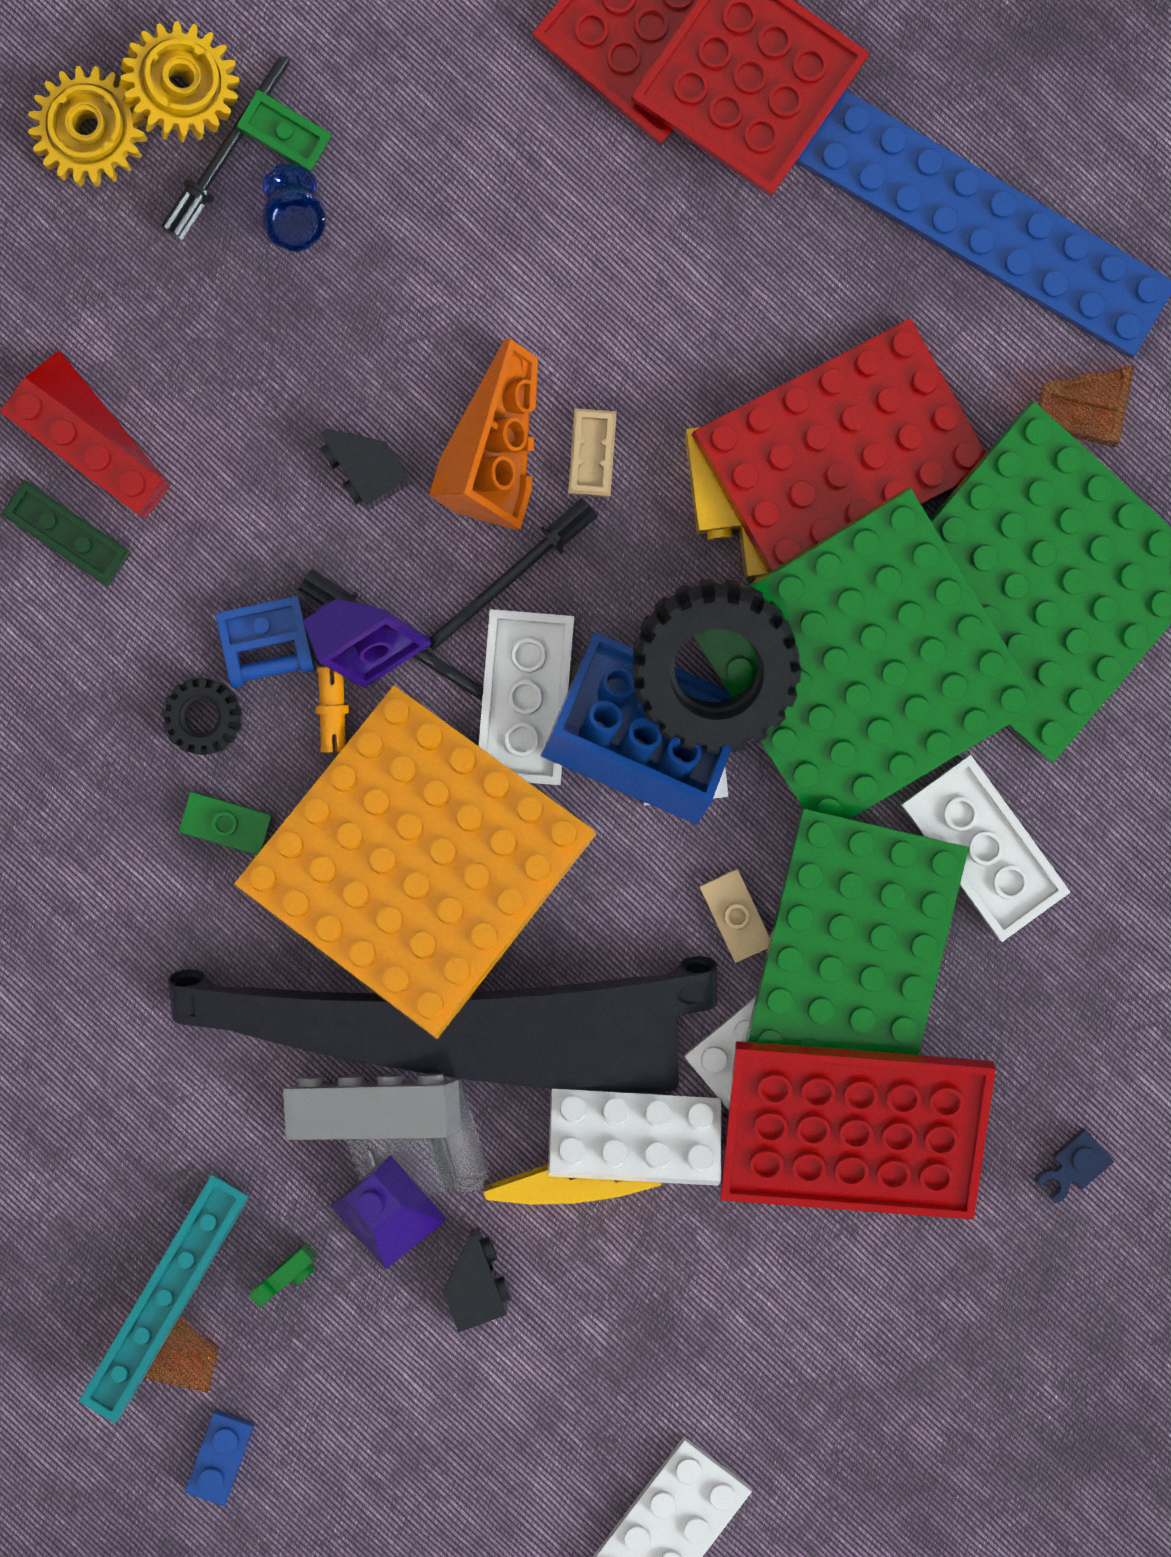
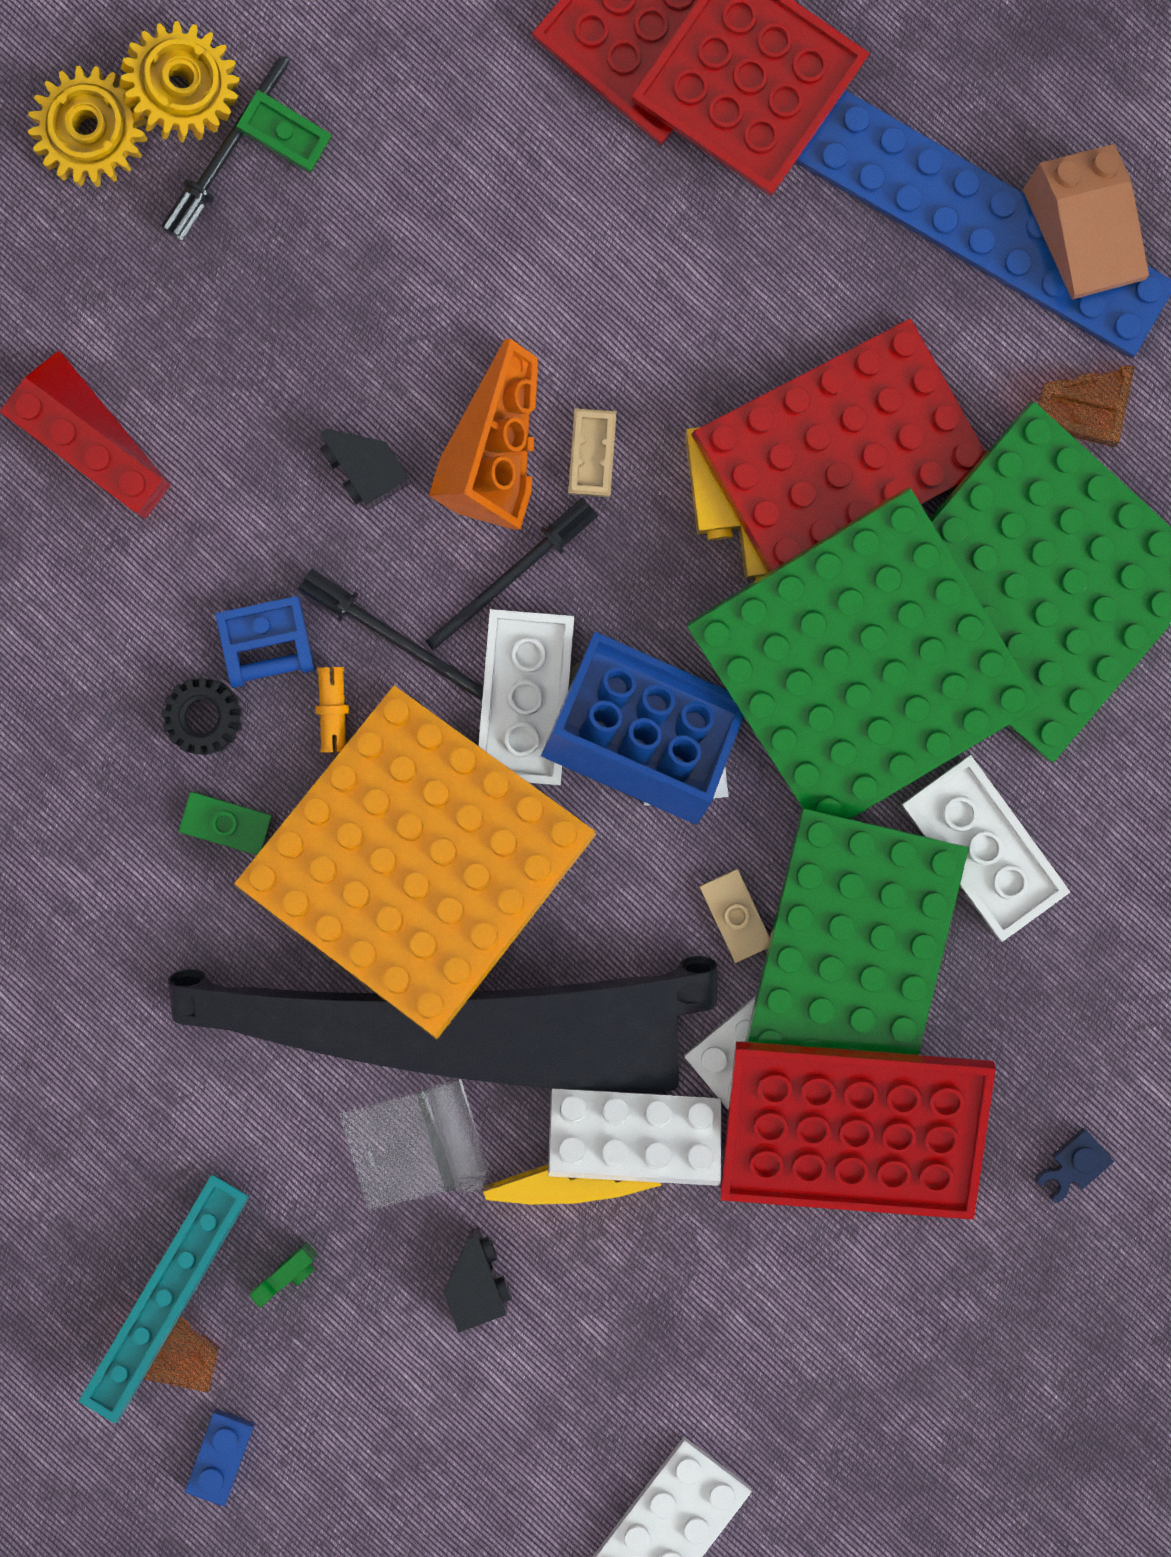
dark green tile [1,480,132,587] -> none
clear blue hair [262,163,326,252] -> none
light grey brick [283,1073,461,1140] -> none
dark purple slope [303,598,431,688] -> none
dark purple slope [330,1155,446,1269] -> none
black tyre [632,579,801,754] -> none
none -> nougat slope [1022,144,1149,300]

